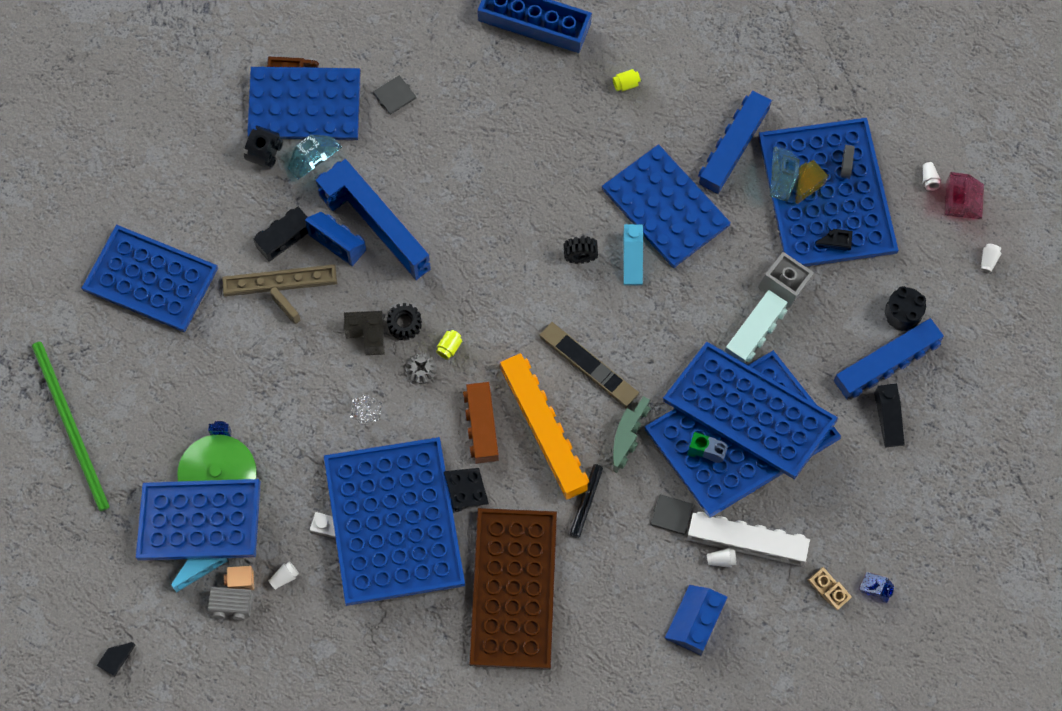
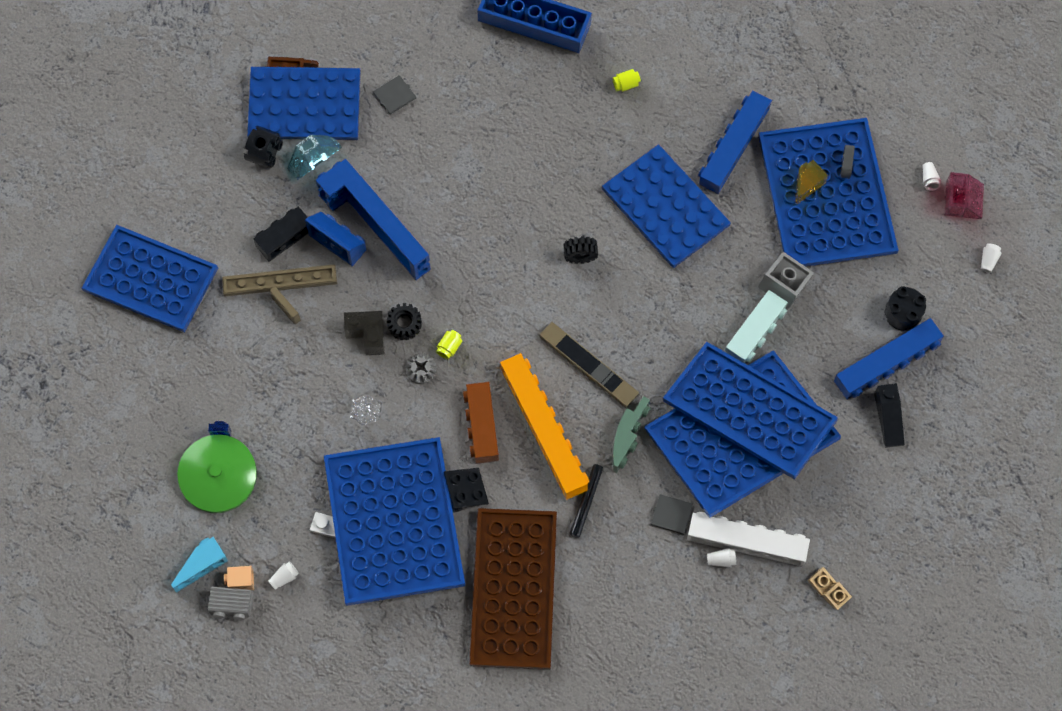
bright green axle [32,341,109,511] -> none
black tile [97,642,136,677] -> none
blue plate [136,479,261,561] -> none
medium azure slope [623,224,643,285] -> none
blue slope [665,585,727,656] -> none
leg [687,432,728,463] -> none
clear light blue slope [770,146,800,201] -> none
black tile [816,229,853,251] -> none
clear blue bracket [859,572,894,603] -> none

